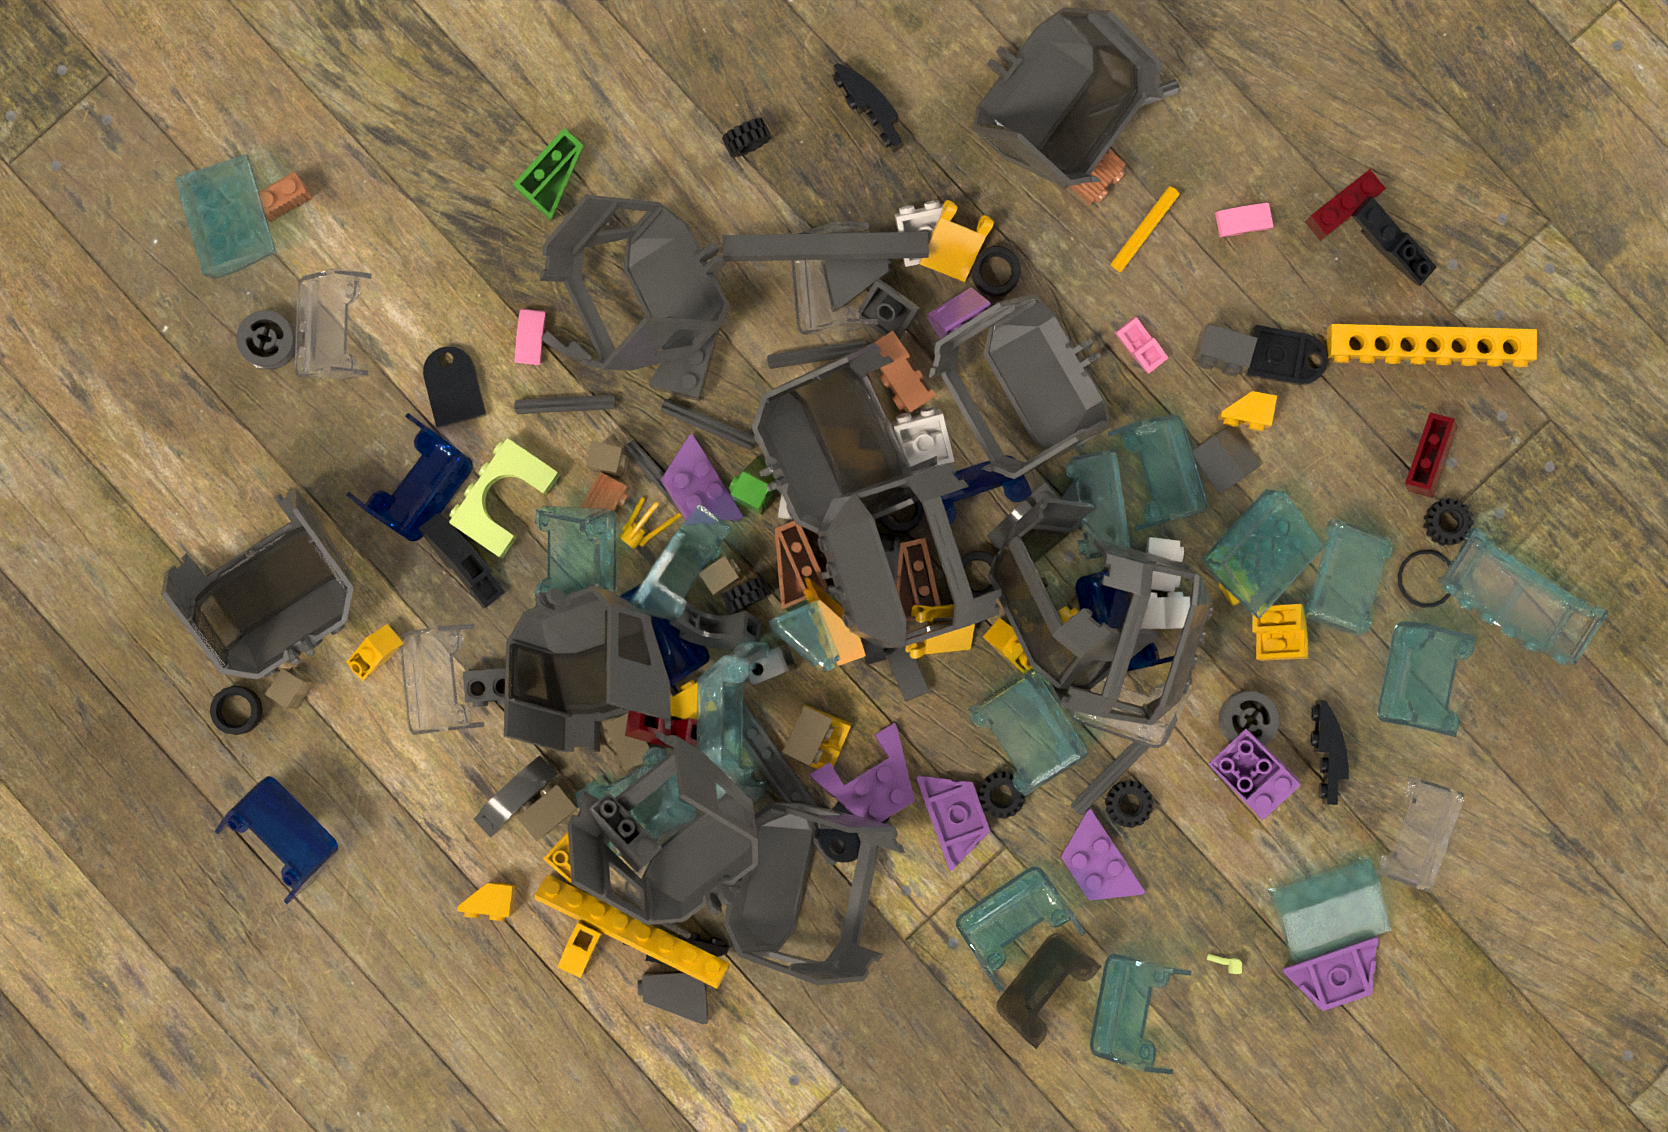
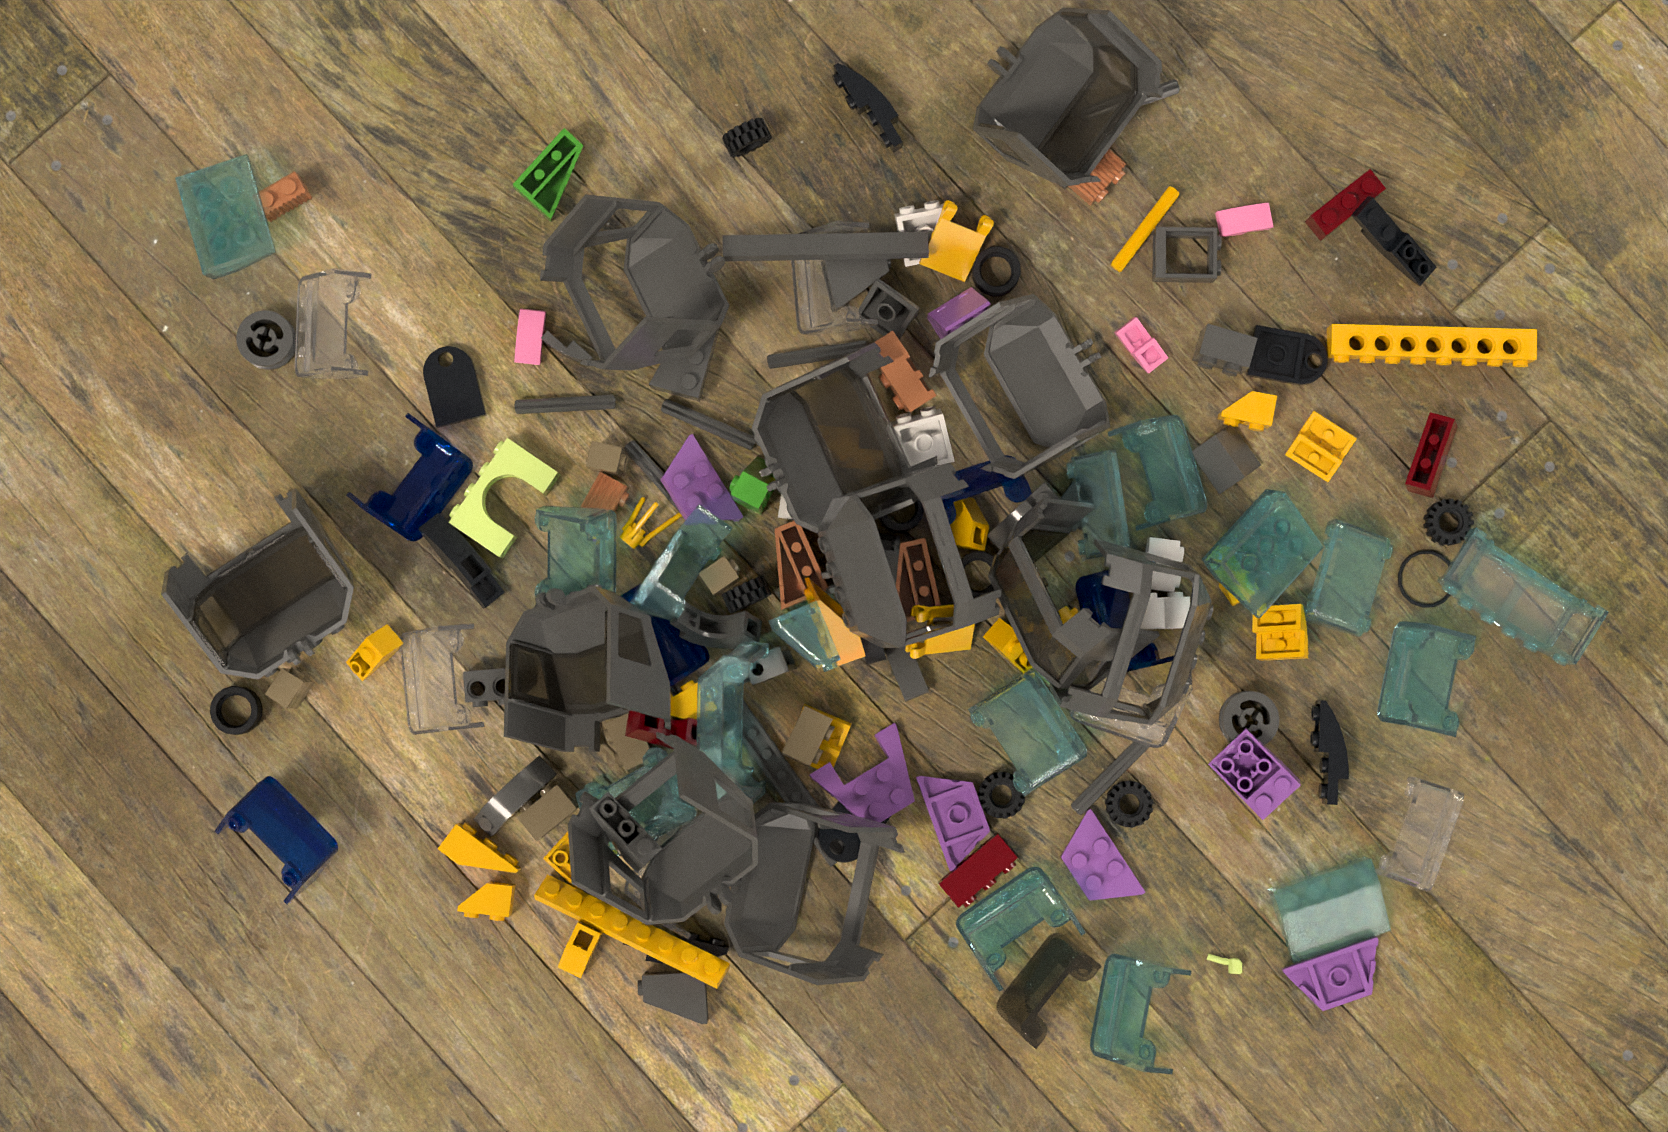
none -> yellow slope [438,822,521,873]
none -> dark red brick [937,833,1018,908]
none -> yellow slope [949,493,989,551]
none -> dark grey window [1152,227,1222,283]
none -> yellow slope [1285,410,1357,482]

